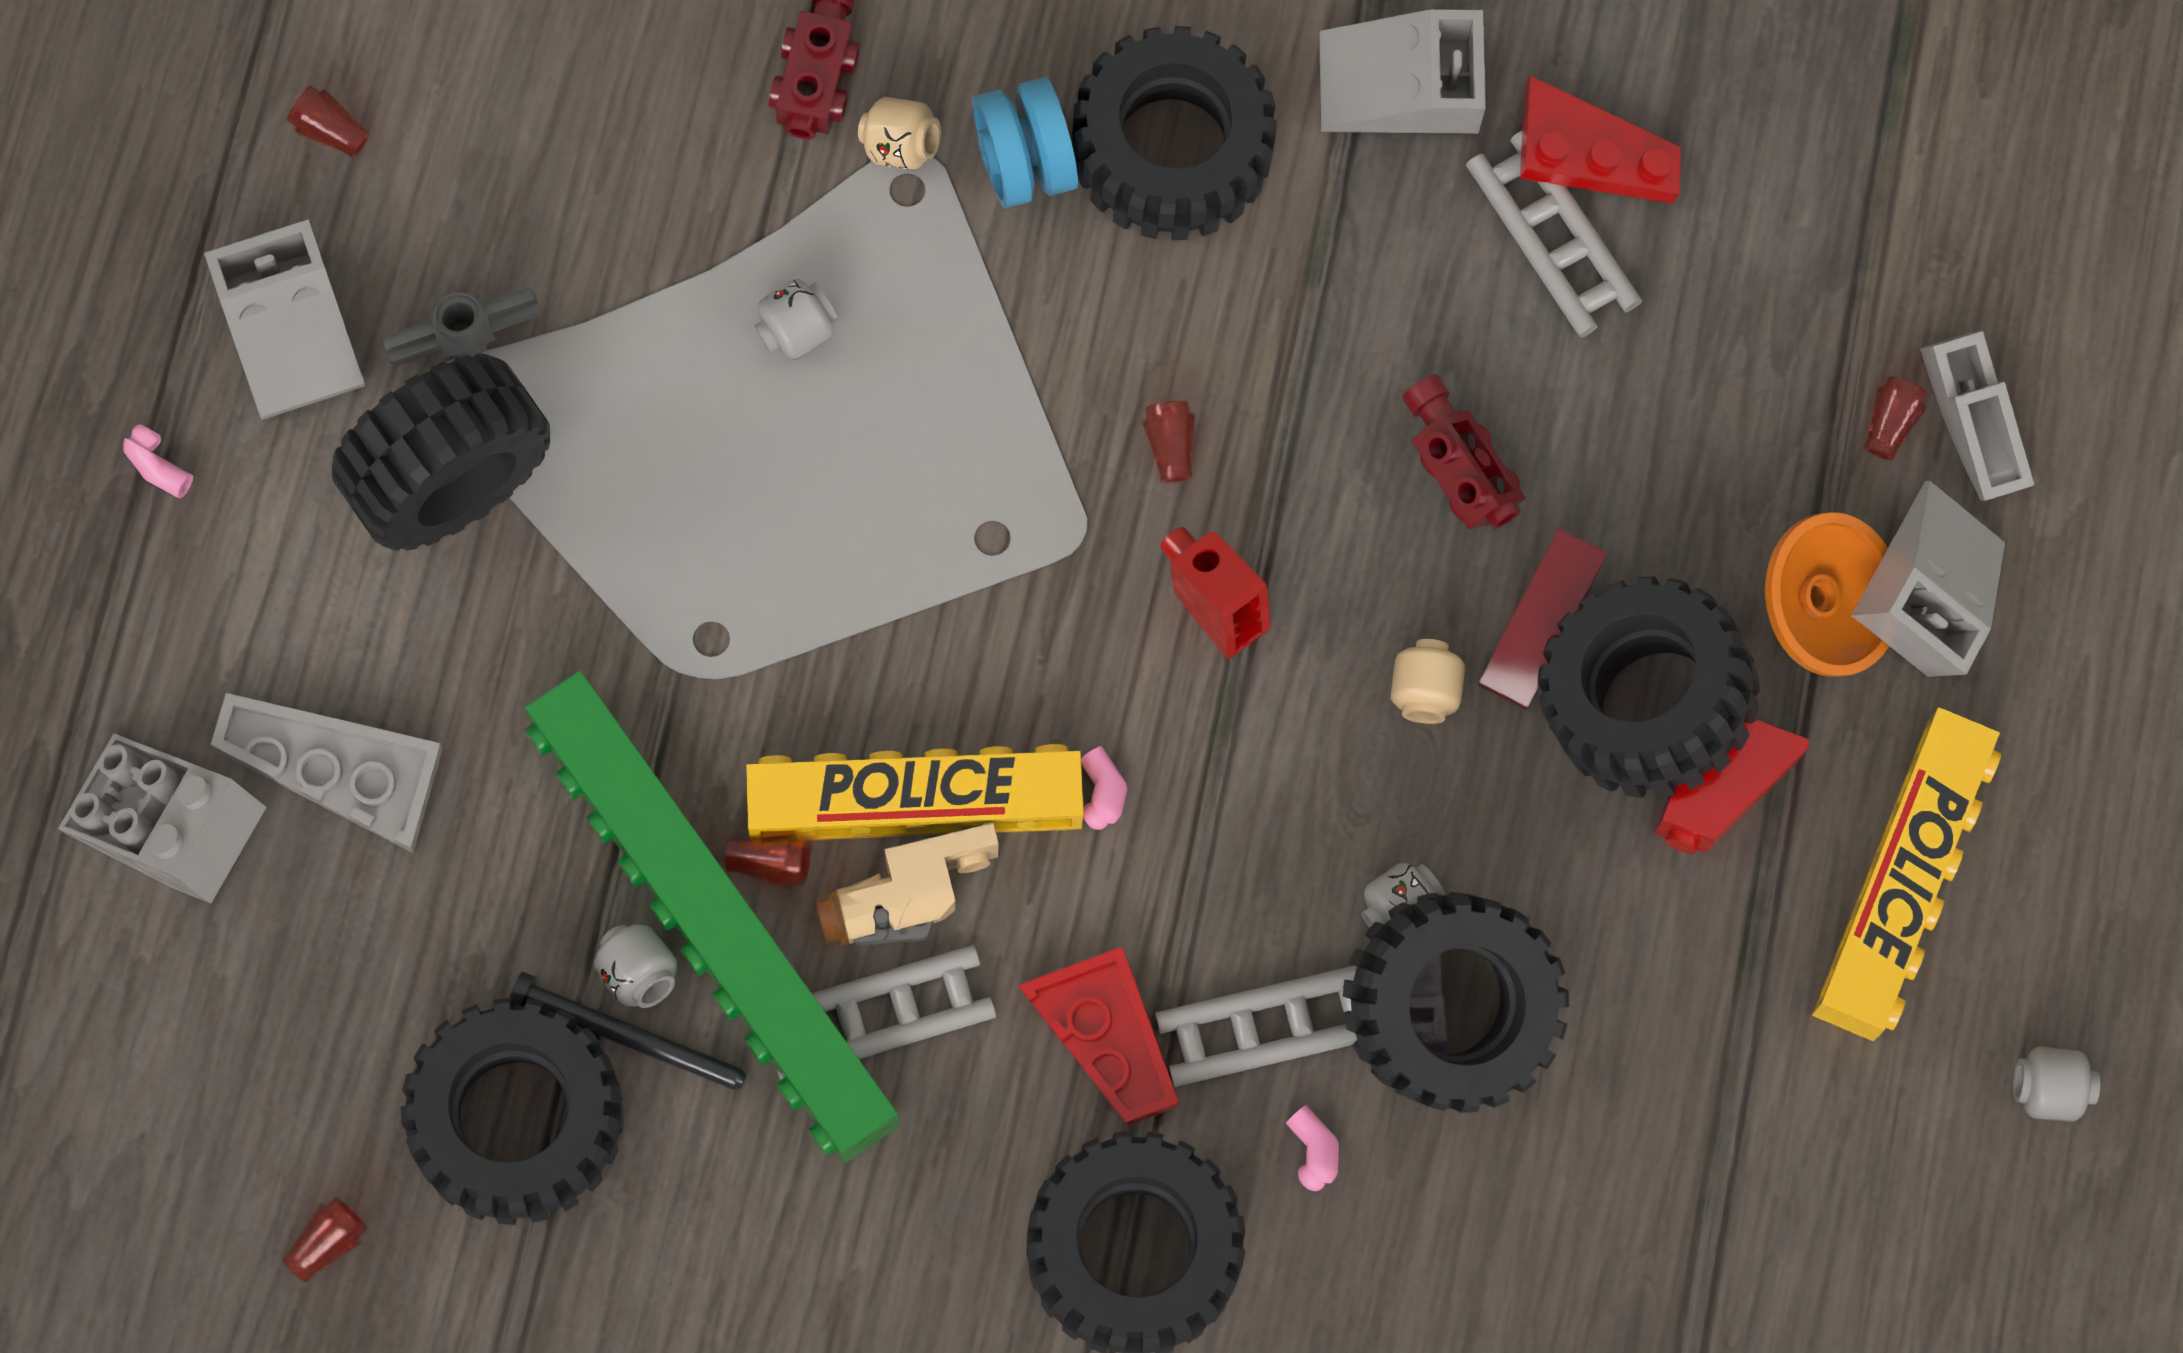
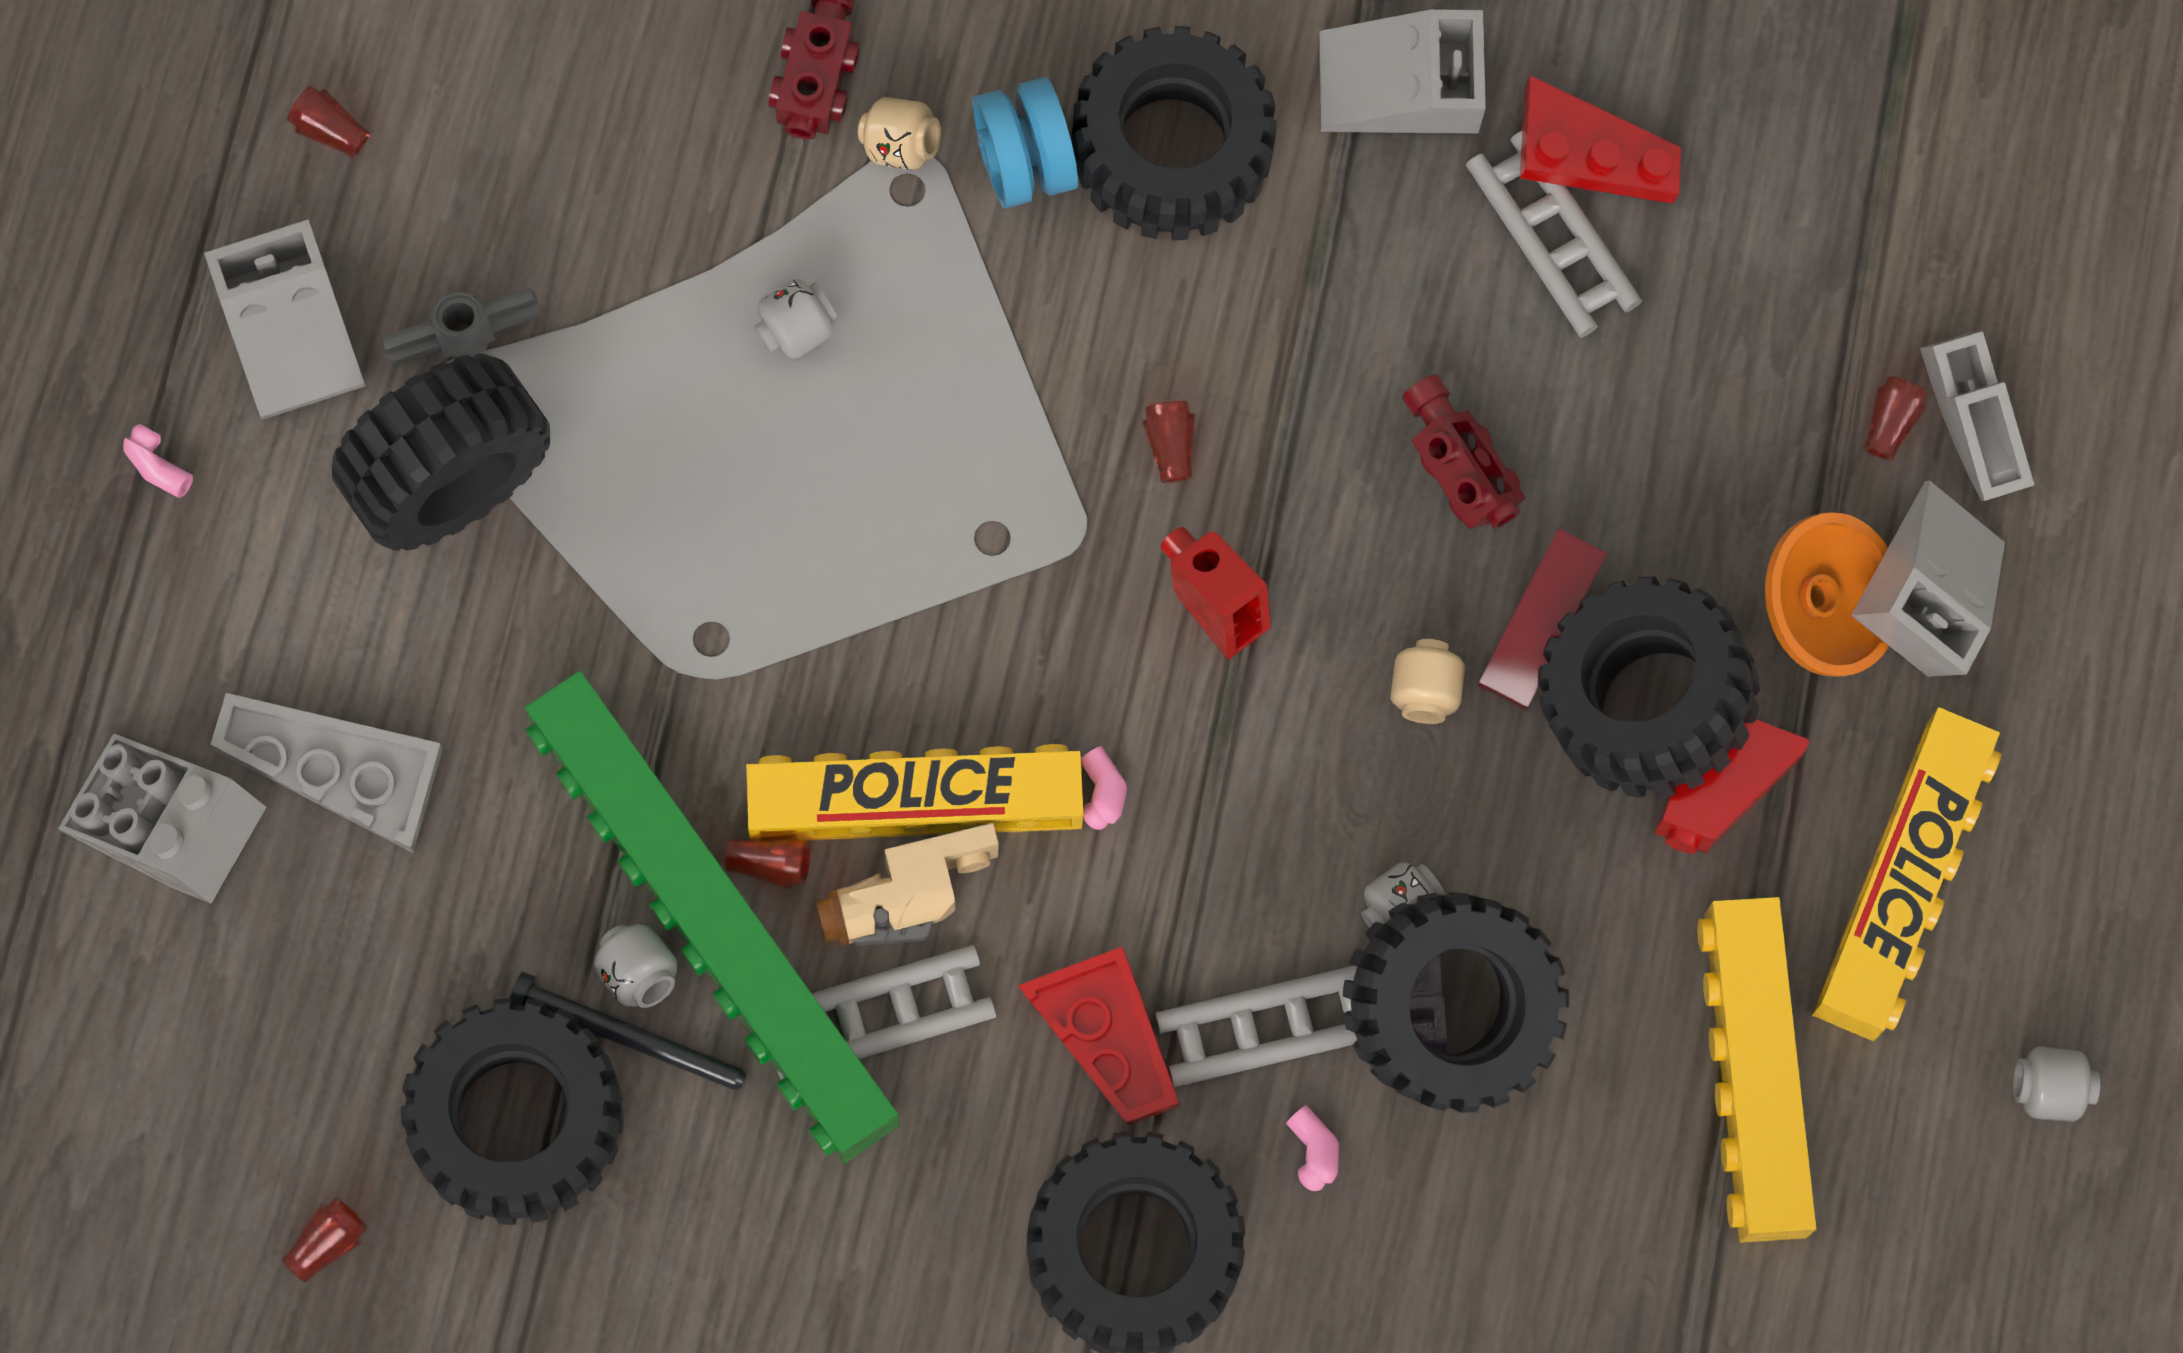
none -> yellow brick [1697,897,1816,1243]

